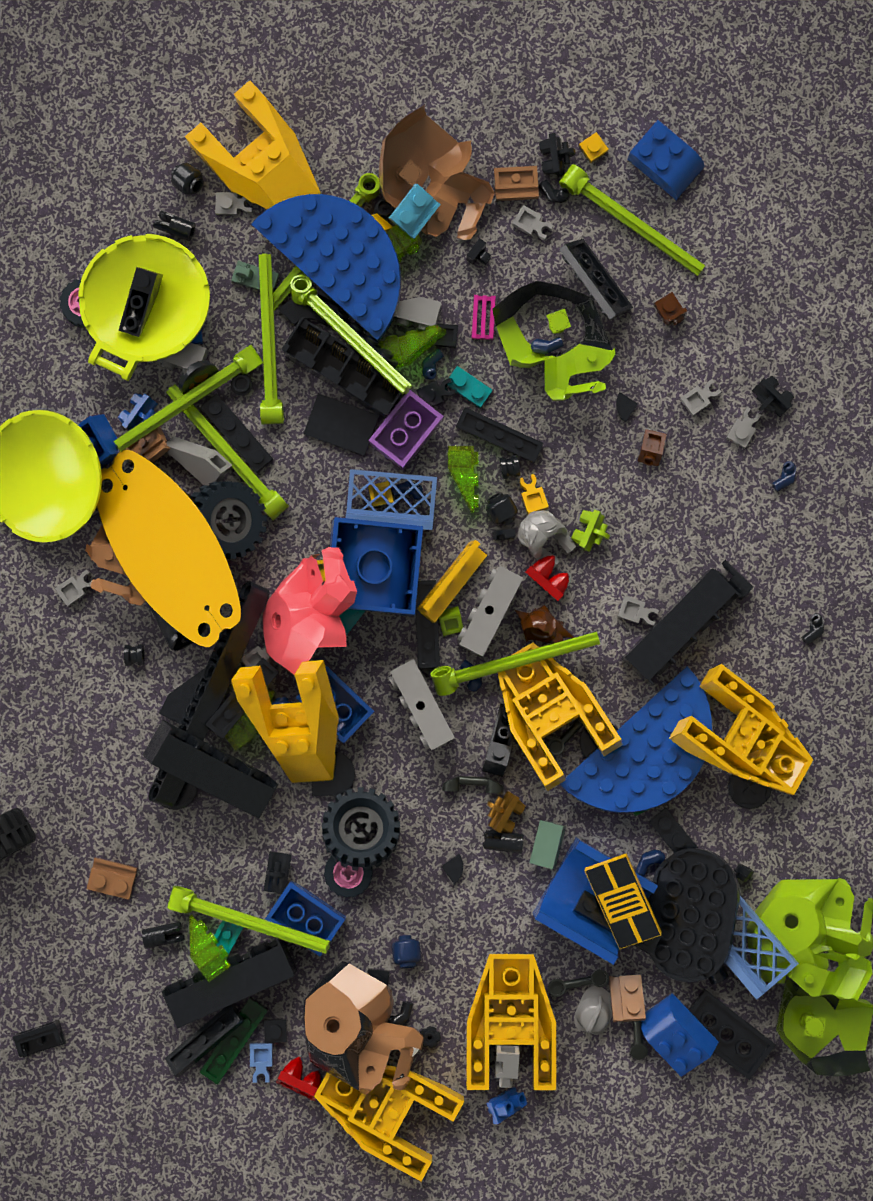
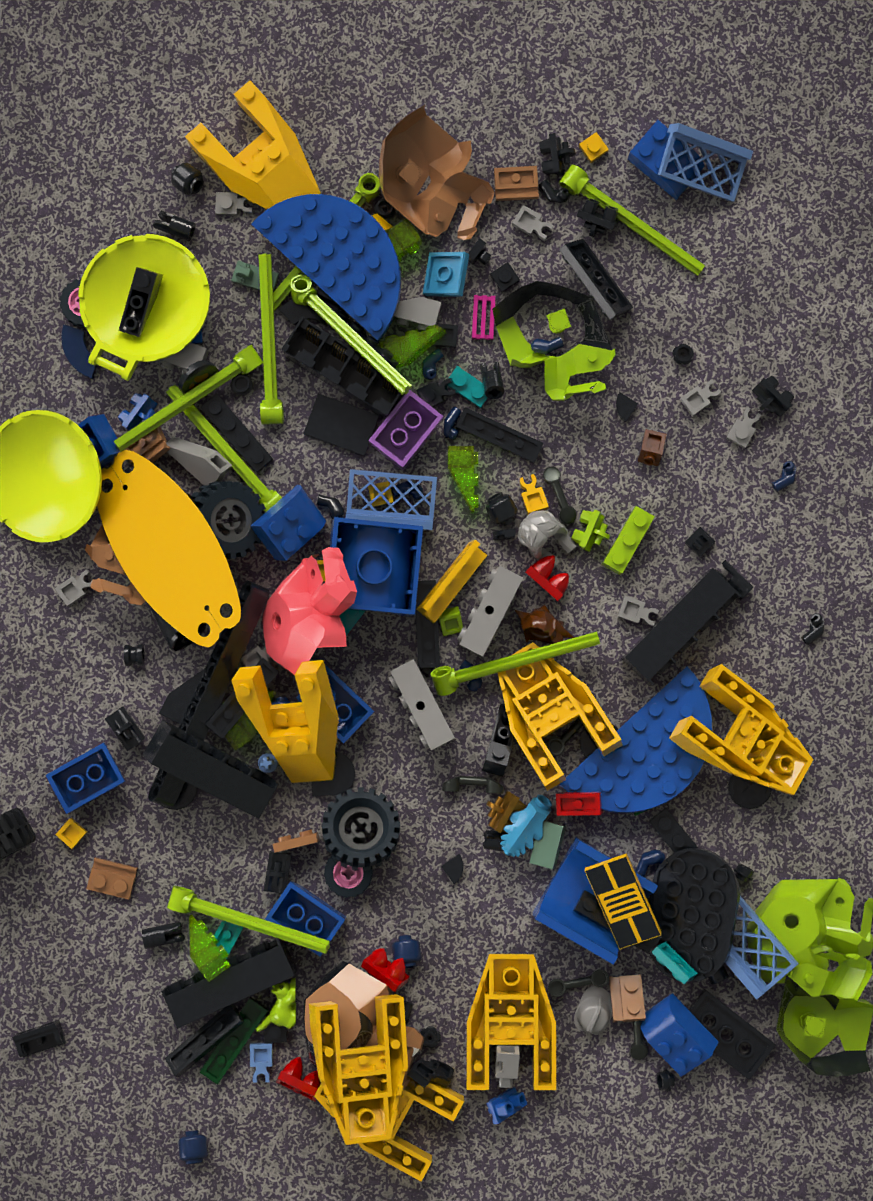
medium azure plate [389,184,441,239] -> none
black wheel [499,455,520,479] -> none
reddish brown bracket [653,292,688,326] -> none
none -> blue brick [45,742,126,814]
none -> yellow plate [55,817,88,849]
none -> dark blue tile [61,325,97,379]
none -> black hips [105,706,146,751]
none -> dark blue head [178,1130,208,1165]
none -> blue brick [250,485,326,561]
none -> lime animal [256,978,296,1032]
none -> medium blue piece [258,753,279,773]
none -> medium nougat plate [272,829,320,853]
none -> yellow wedge [309,994,408,1145]
none -> black arm [317,494,344,519]
none -> red tile [361,948,410,992]
none -> black tile [407,1059,454,1088]
none -> dark azure tile [423,252,469,297]
none -> dark blue arm [443,407,462,440]
none -> black hinge [480,362,504,399]
none -> black plate [490,262,520,293]
none -> dark azure plant [500,795,552,857]
none -> pearl dark grey bar [543,467,576,524]
none -> red panel [556,792,604,816]
none -> black hips [577,198,619,238]
none -> lime arch [601,506,655,575]
none -> teal plate [652,942,698,984]
none -> black plate [657,1069,675,1092]
none -> medium blue fence [658,123,753,202]
none -> black plate [672,344,694,365]
none -> black tile [684,527,716,558]

